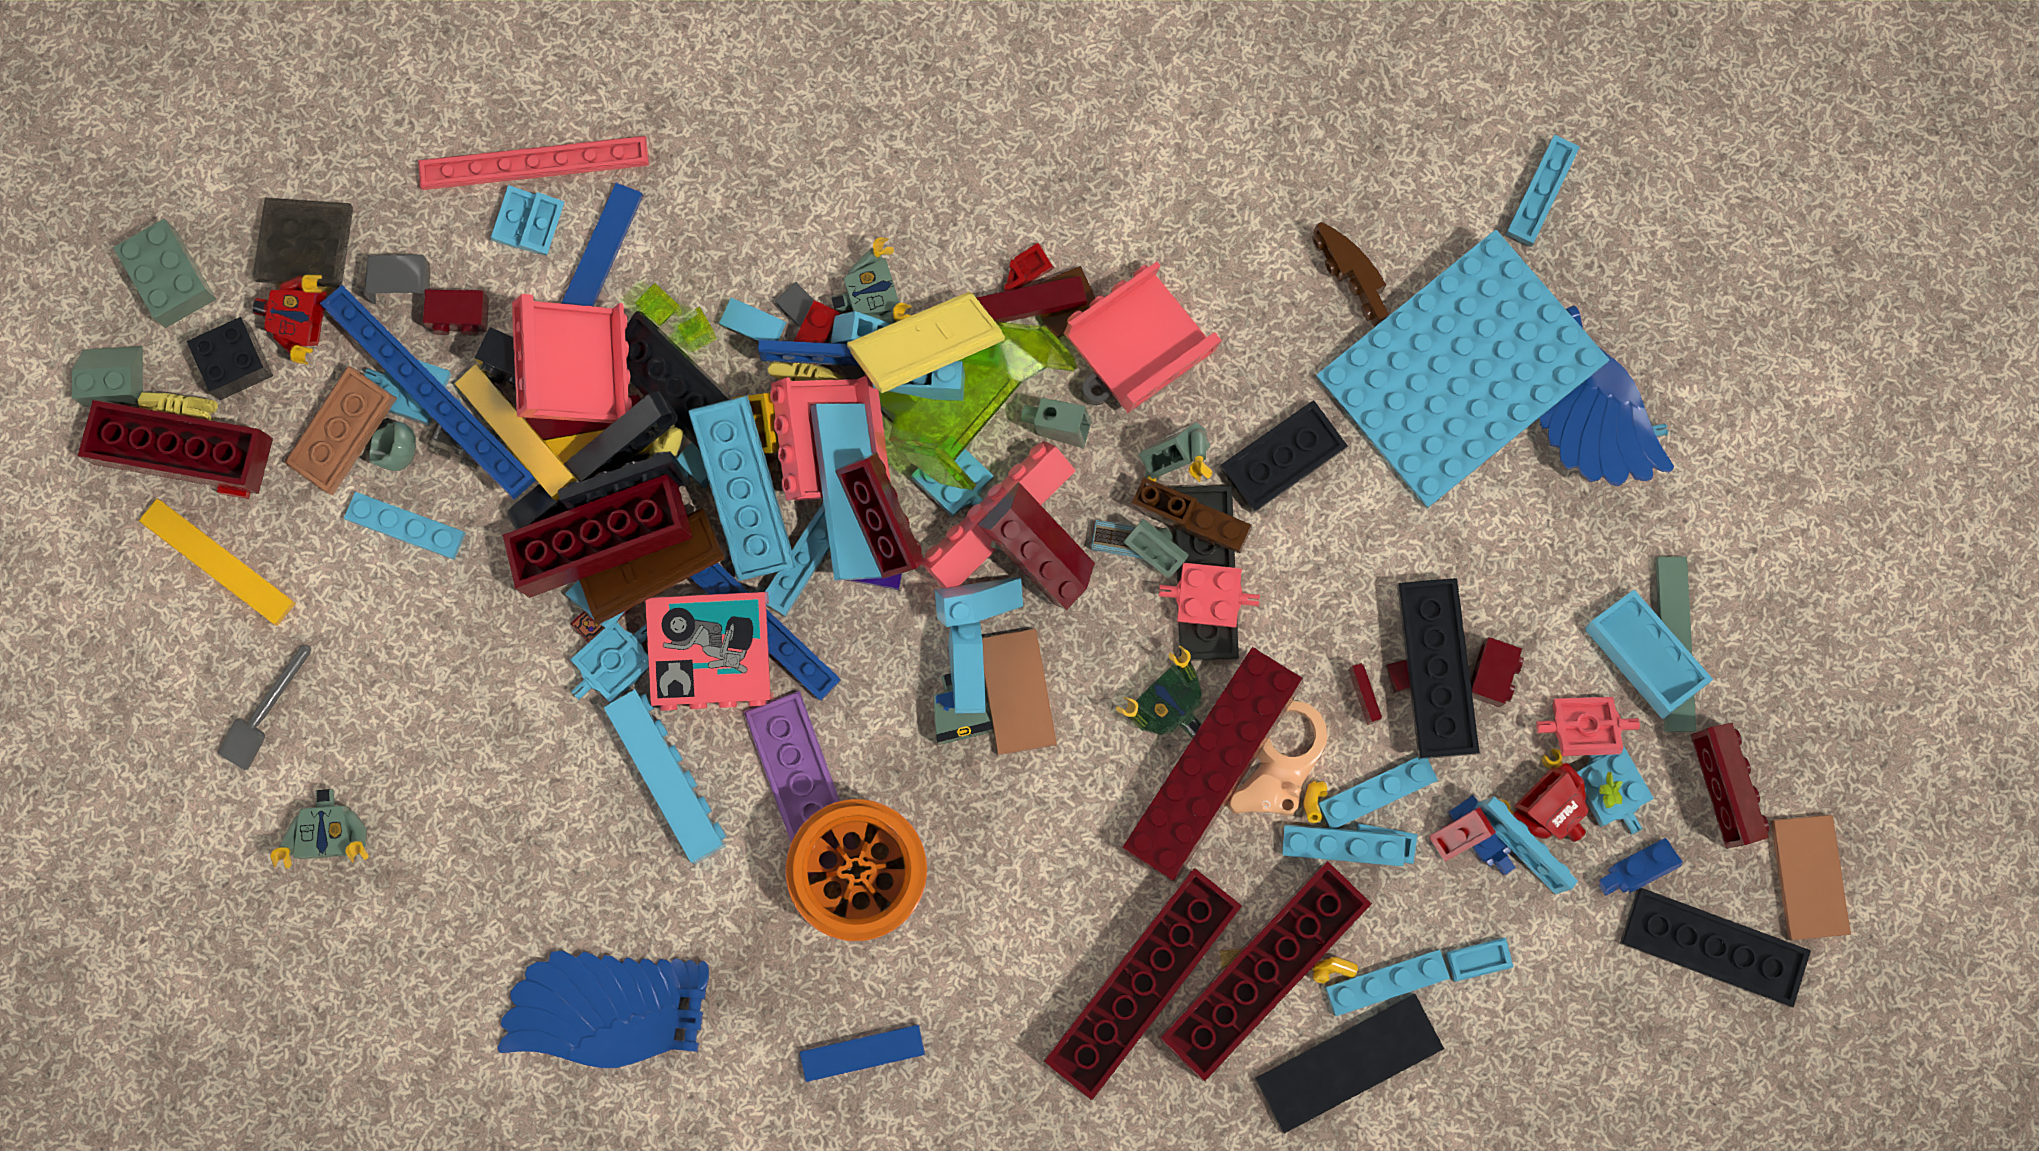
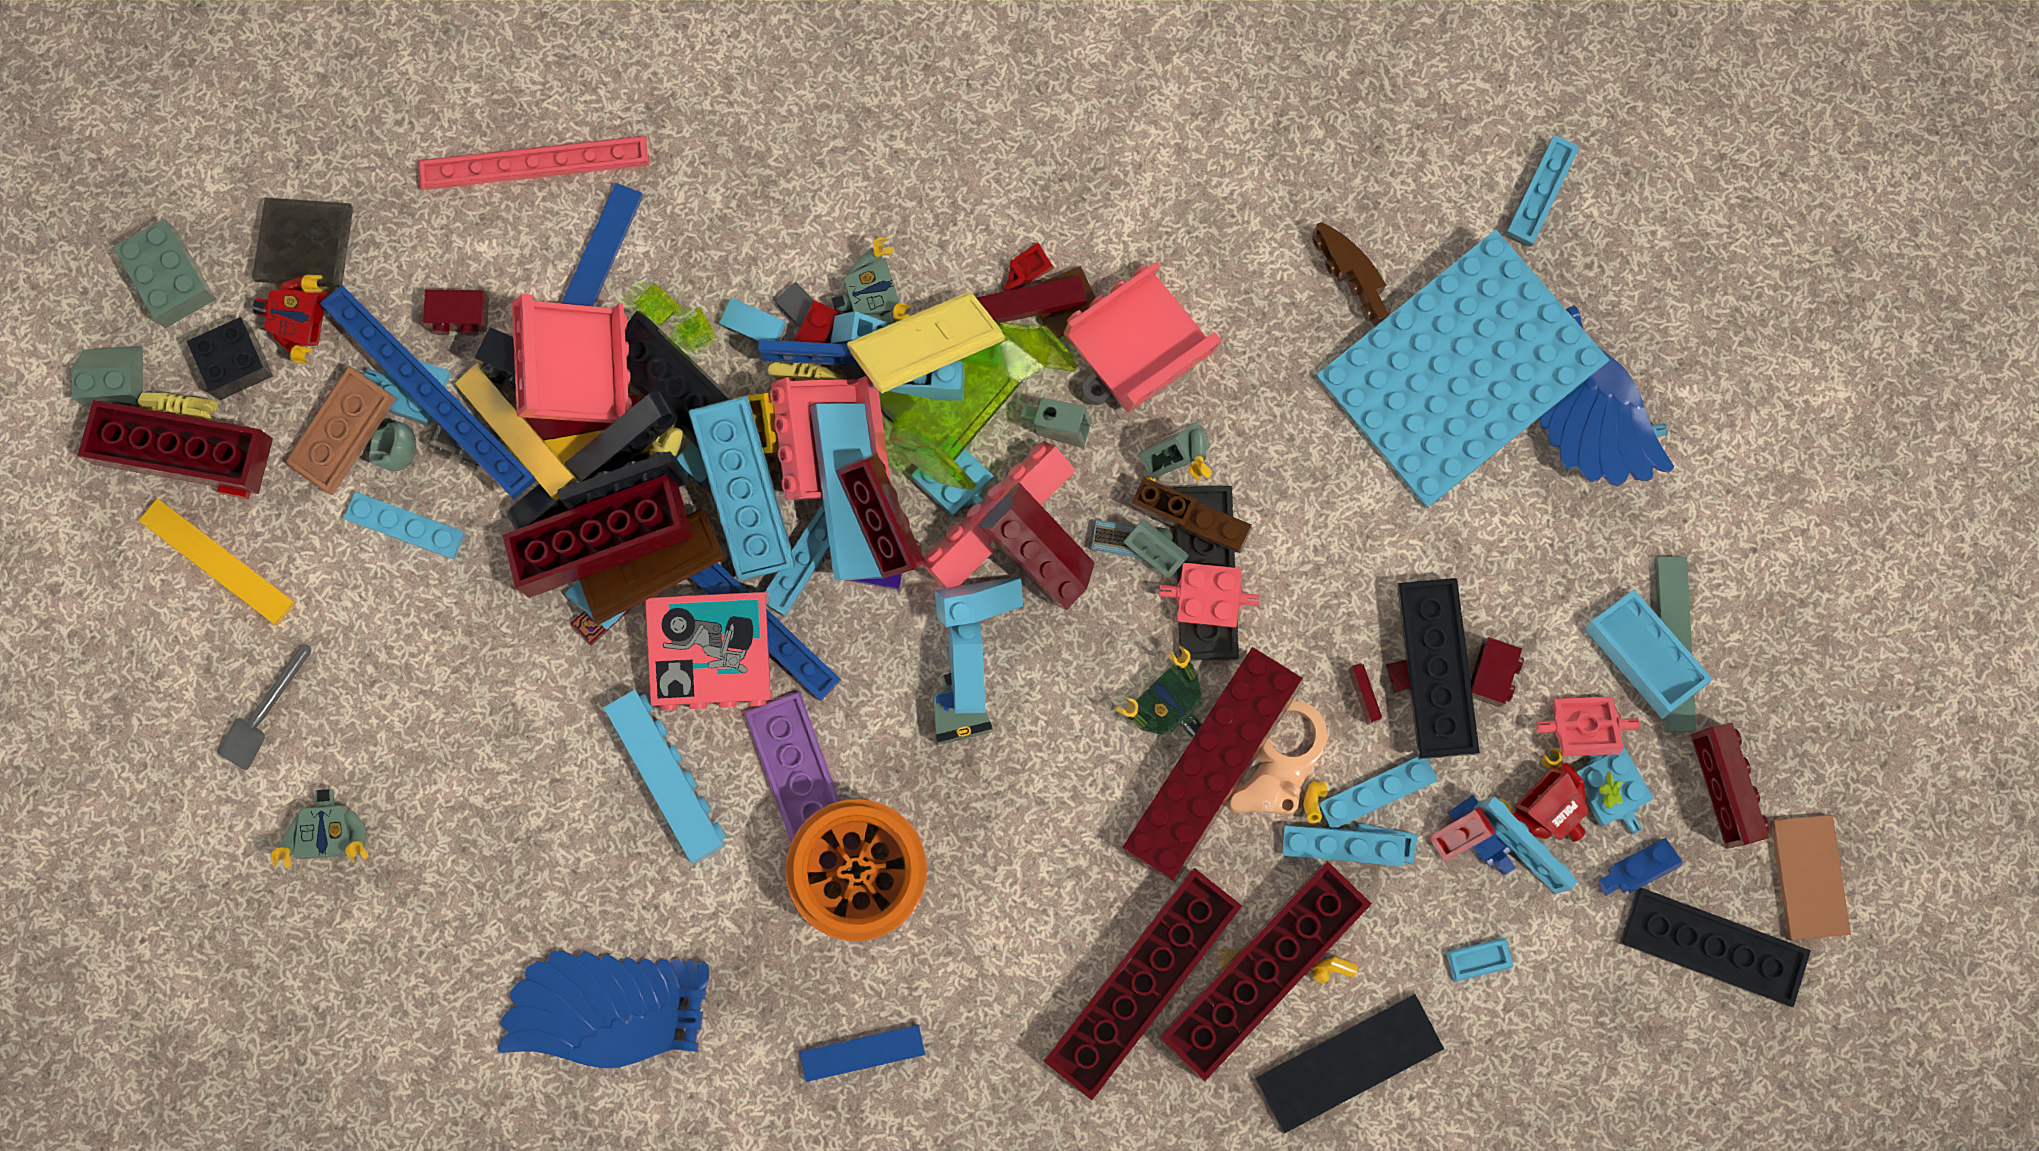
dark grey piece [364,254,430,304] -> none
medium azure slope [490,185,564,256] -> none
medium azure plate [570,621,649,703] -> none
nougat tile [982,629,1057,756] -> none
black plate [1219,400,1348,514] -> none
medium azure plate [1325,949,1450,1016] -> none

